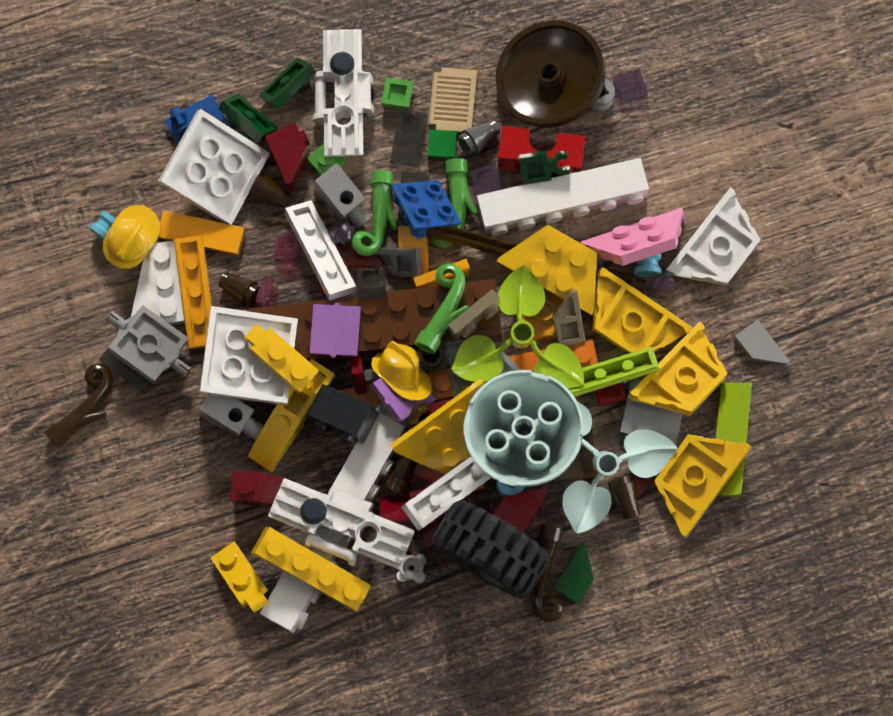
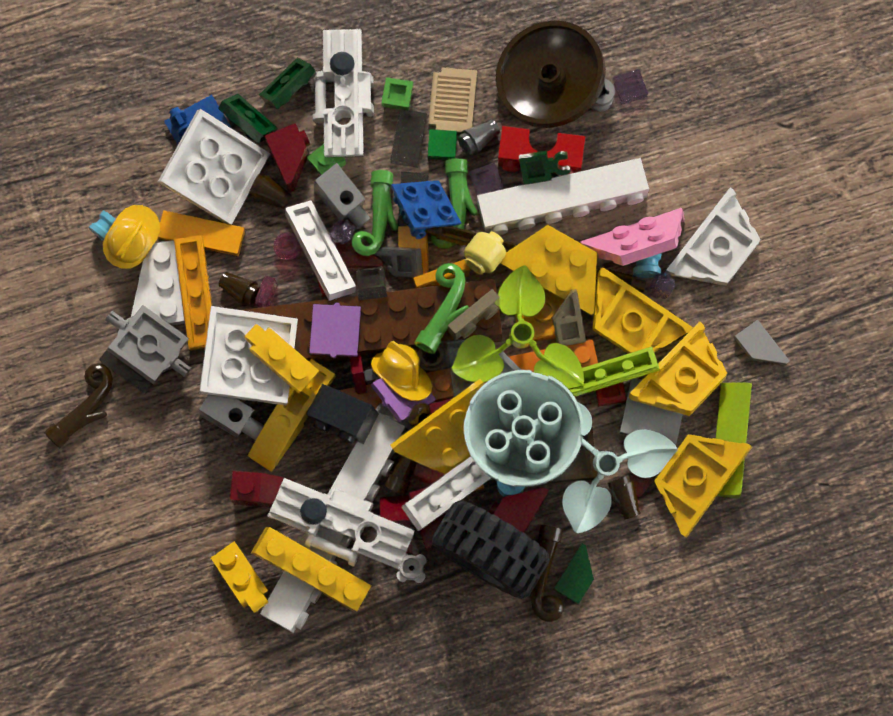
none -> light yellow head [464,231,506,275]

